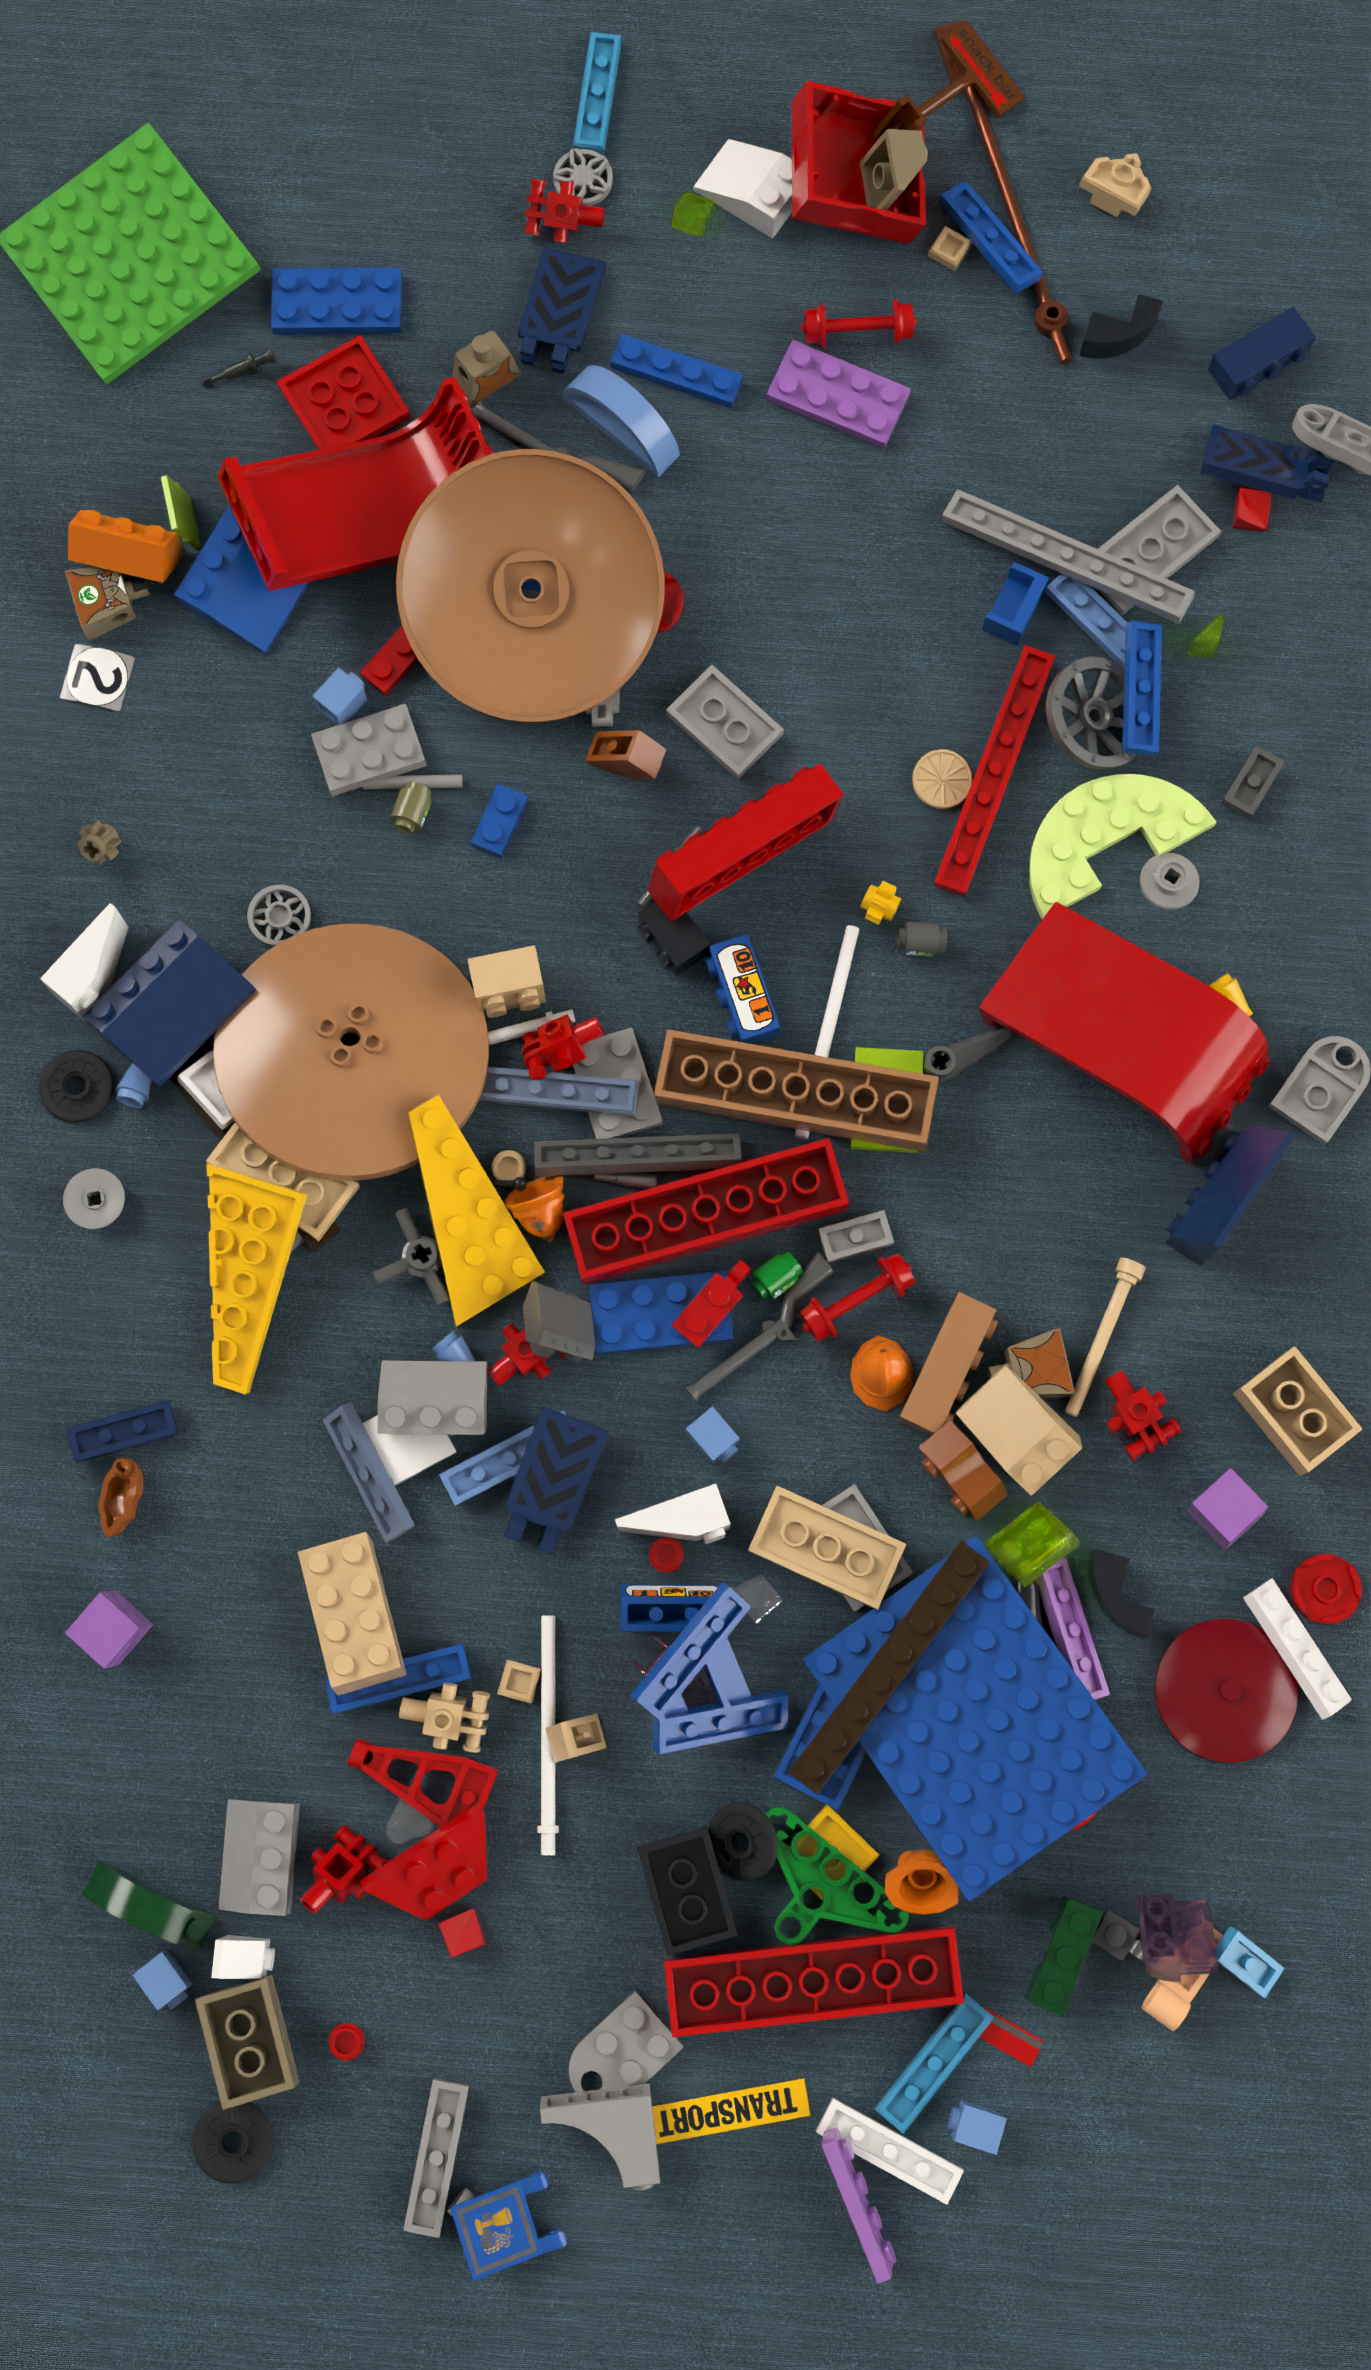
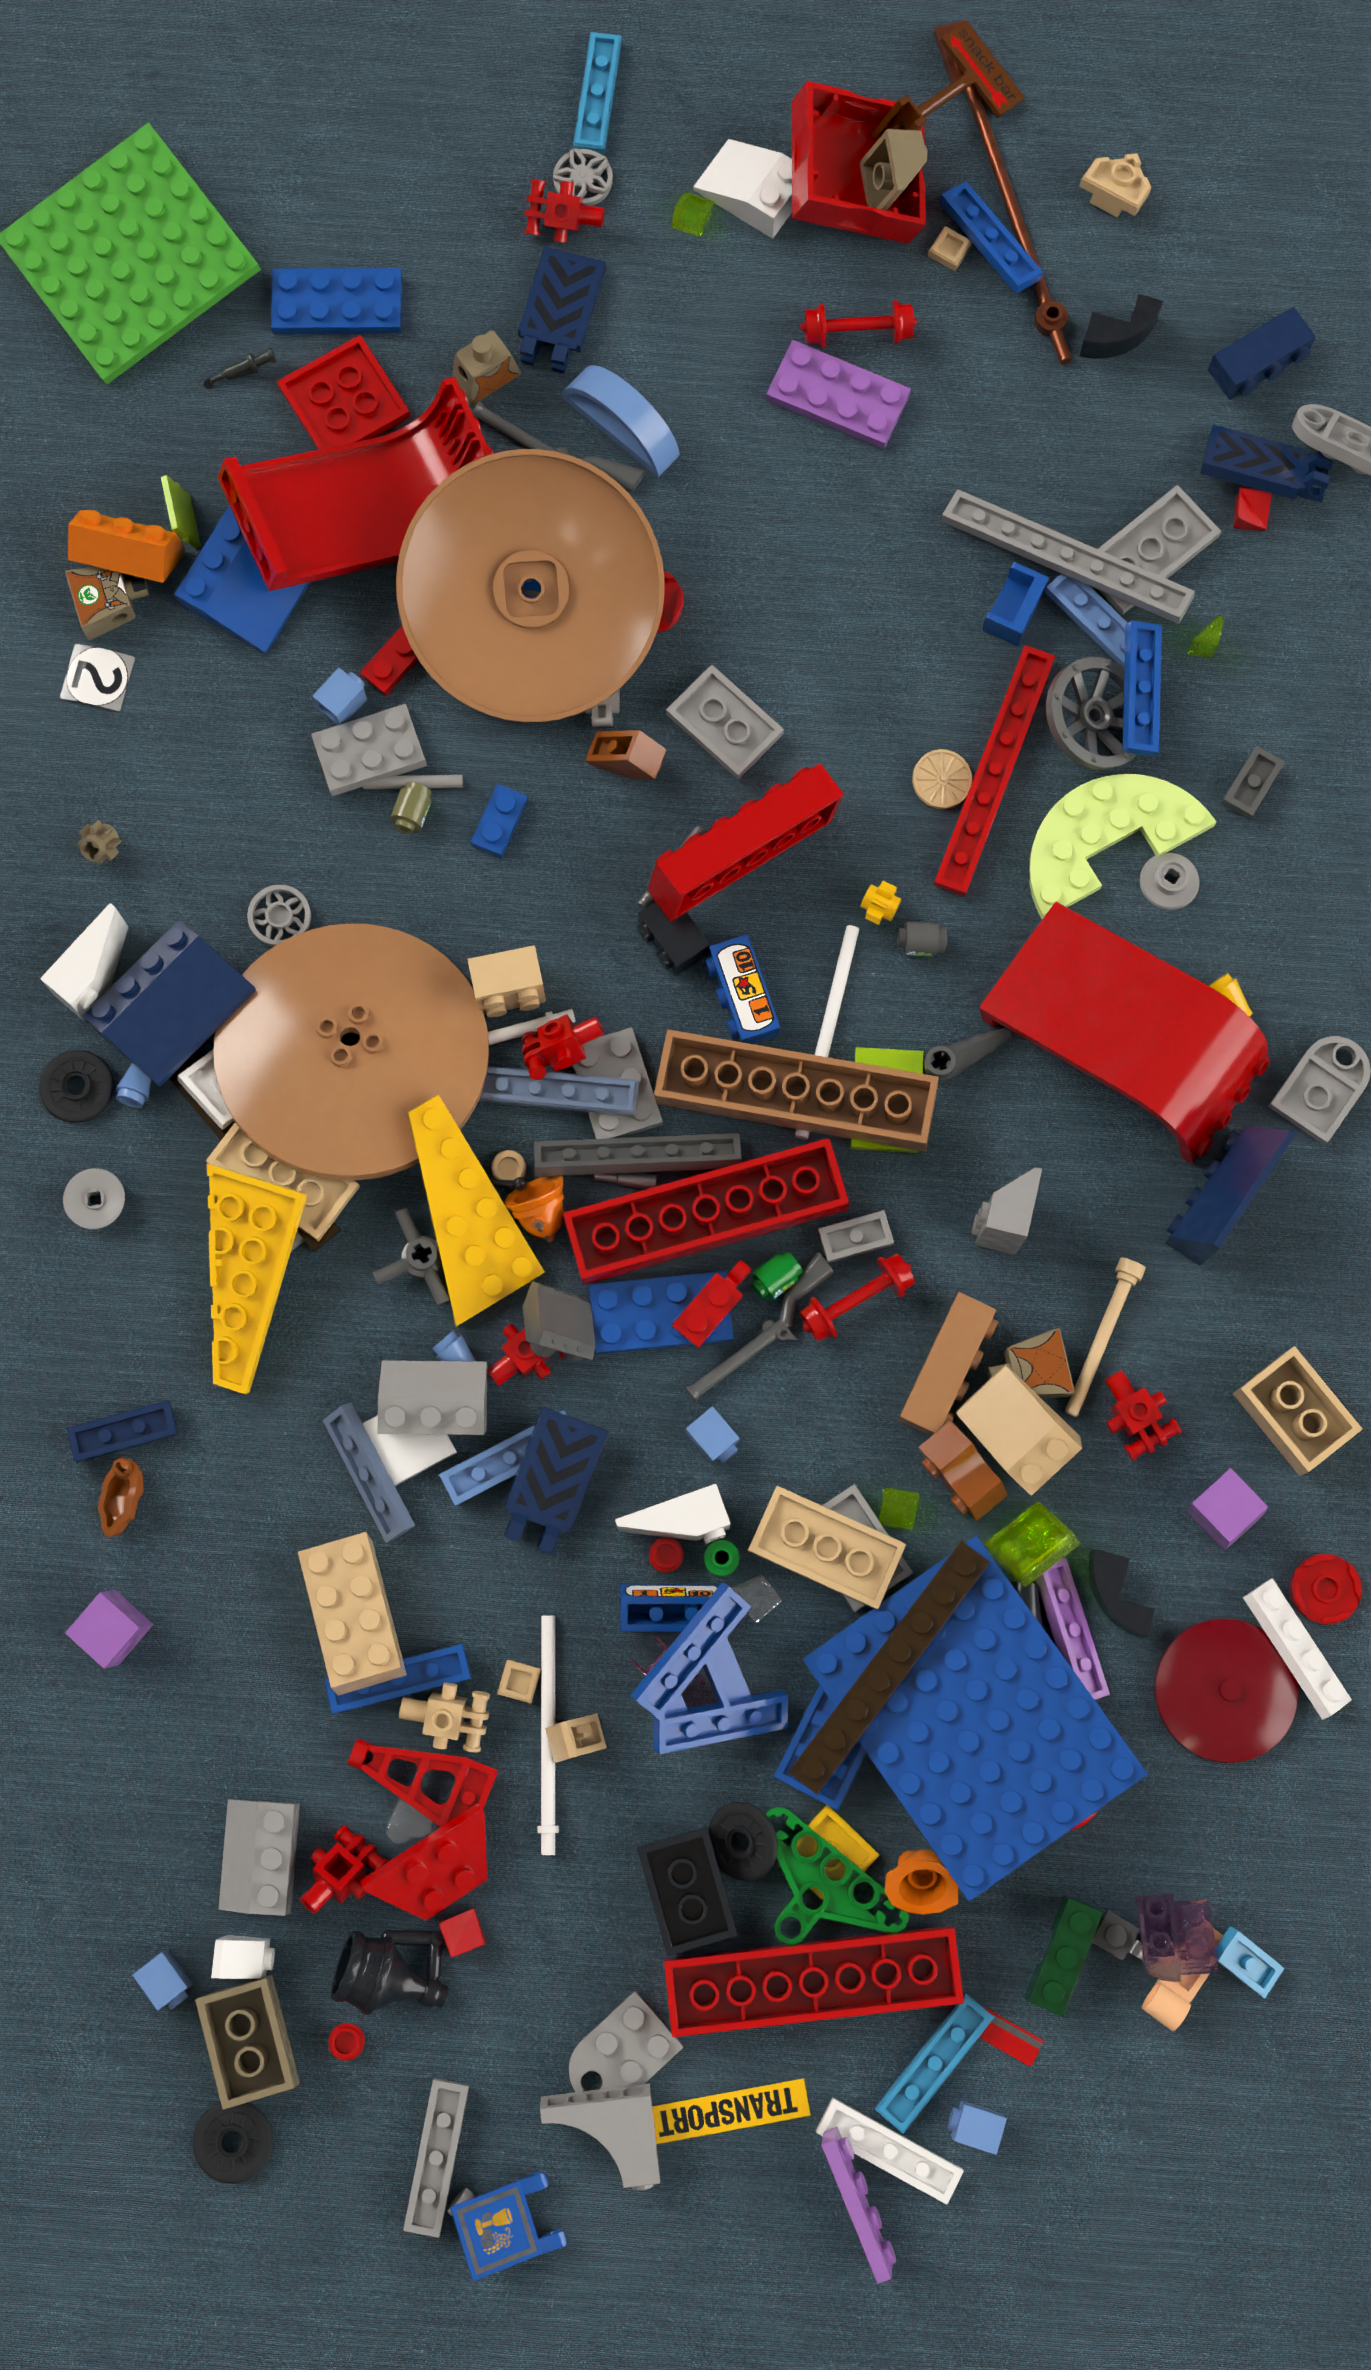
dark green arch [83,1861,216,1951] -> none
blue plate [611,334,743,409] -> none
orange piece [850,1335,913,1412] -> none
none -> black piece [331,1929,448,2015]
none -> green brick [704,1540,739,1578]
none -> clear neon green slope [879,1488,920,1530]
none -> light grey slope [971,1167,1042,1255]

